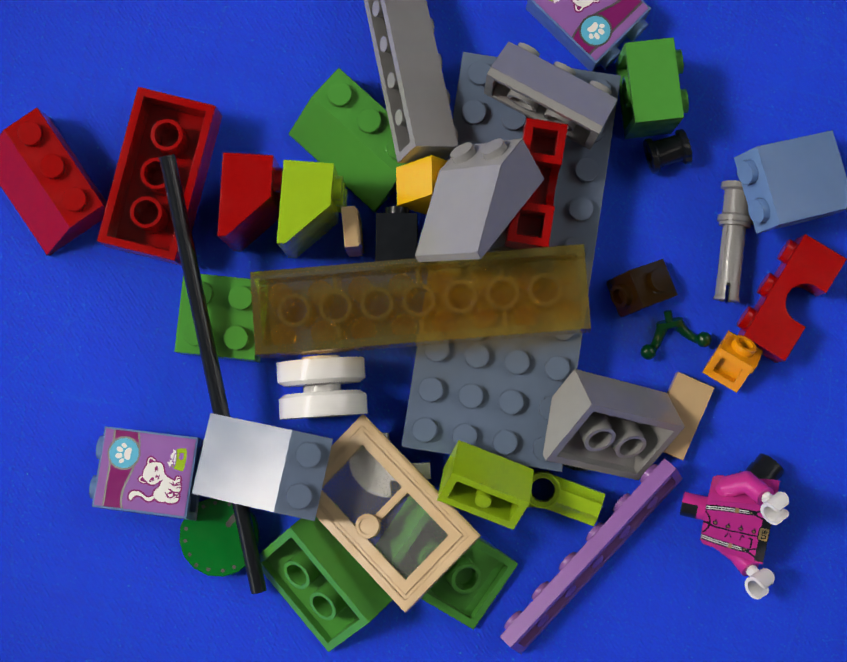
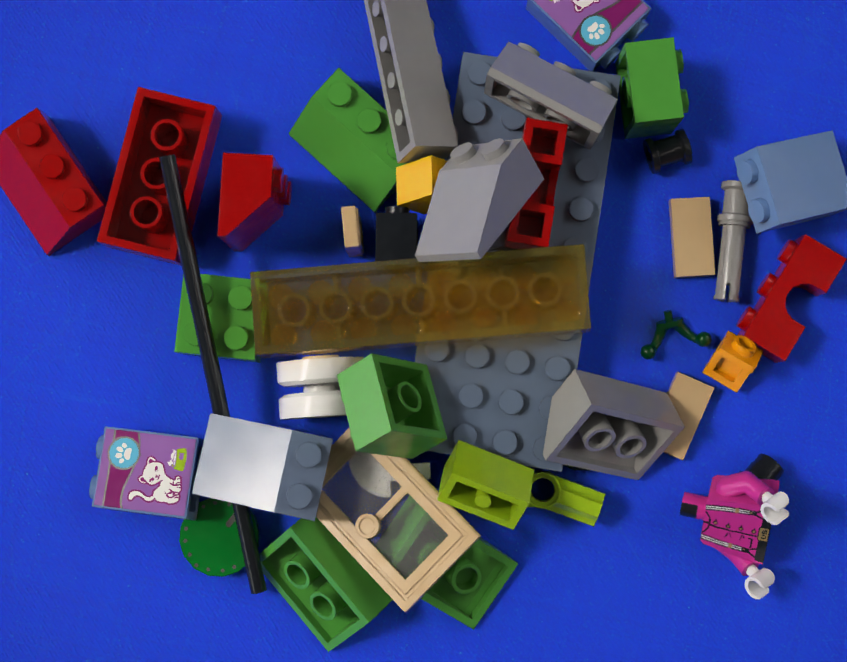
lime slope [277,160,348,258] -> none
medium lavender plate [500,458,682,654] -> none
dark brown bracket [607,259,678,317] -> none
none -> bright green brick [337,353,447,459]
none -> tan tile [668,197,715,278]

